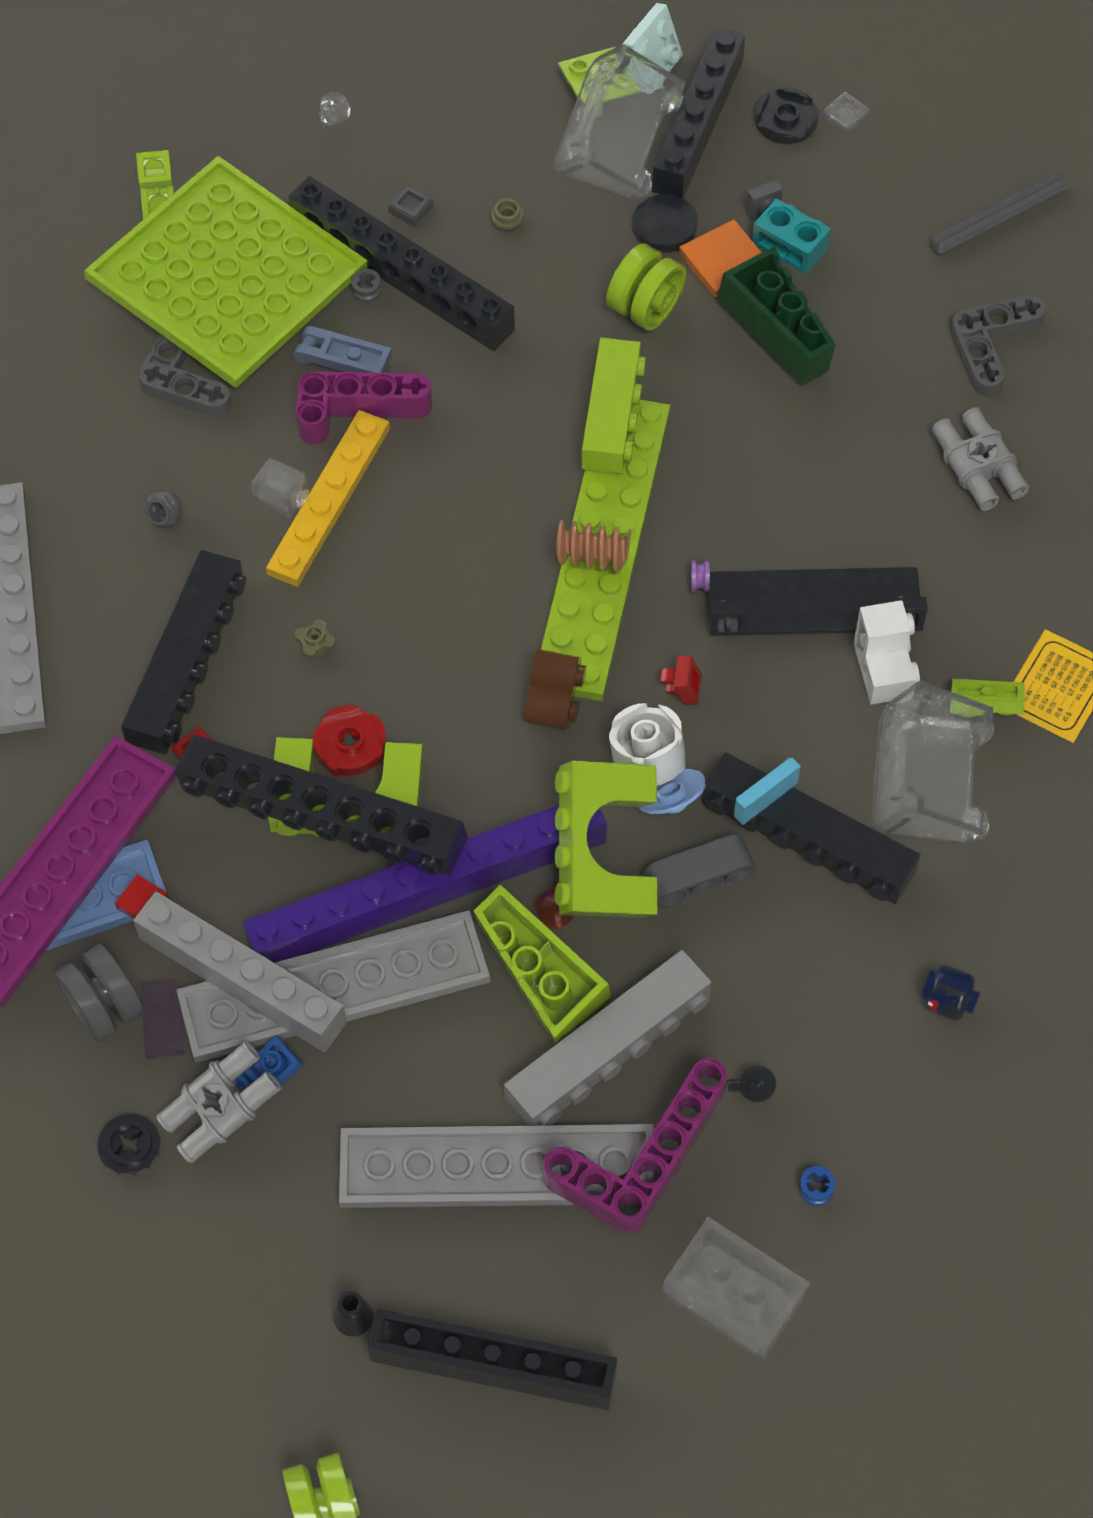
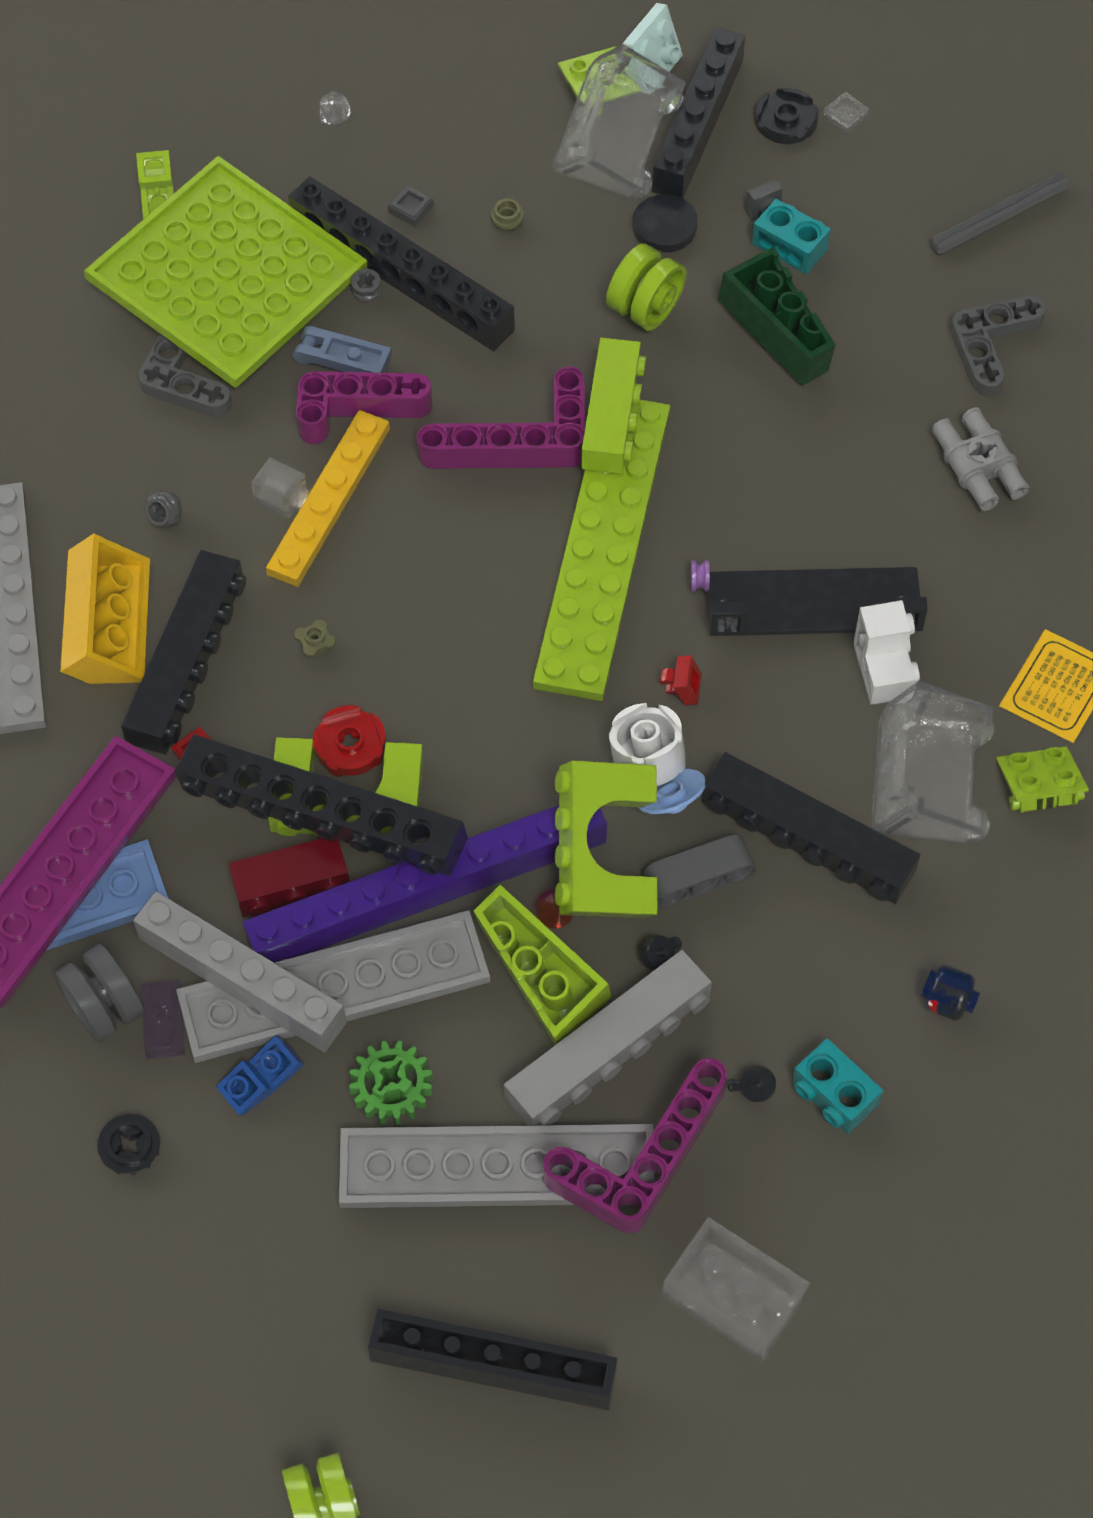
red tile [115,874,169,919] -> none
light grey pin [156,1041,282,1163] -> none
black cone [333,1291,373,1336] -> none
reddish brown brick [523,649,587,729] -> none
nougat piece [556,519,631,573] -> none
orange tile [679,219,762,298] -> none
medium azure tile [734,758,801,825] -> none
blue bush [799,1166,836,1206] -> none
lime plate [950,678,1025,715] -> none
none -> yellow slope [60,533,150,684]
none -> dark red brick [228,838,350,918]
none -> bright green gear [349,1041,433,1125]
none -> magenta beam [417,366,585,469]
none -> black piece [640,935,682,970]
none -> teal brick [792,1038,884,1134]
none -> lime hinge [996,746,1089,813]

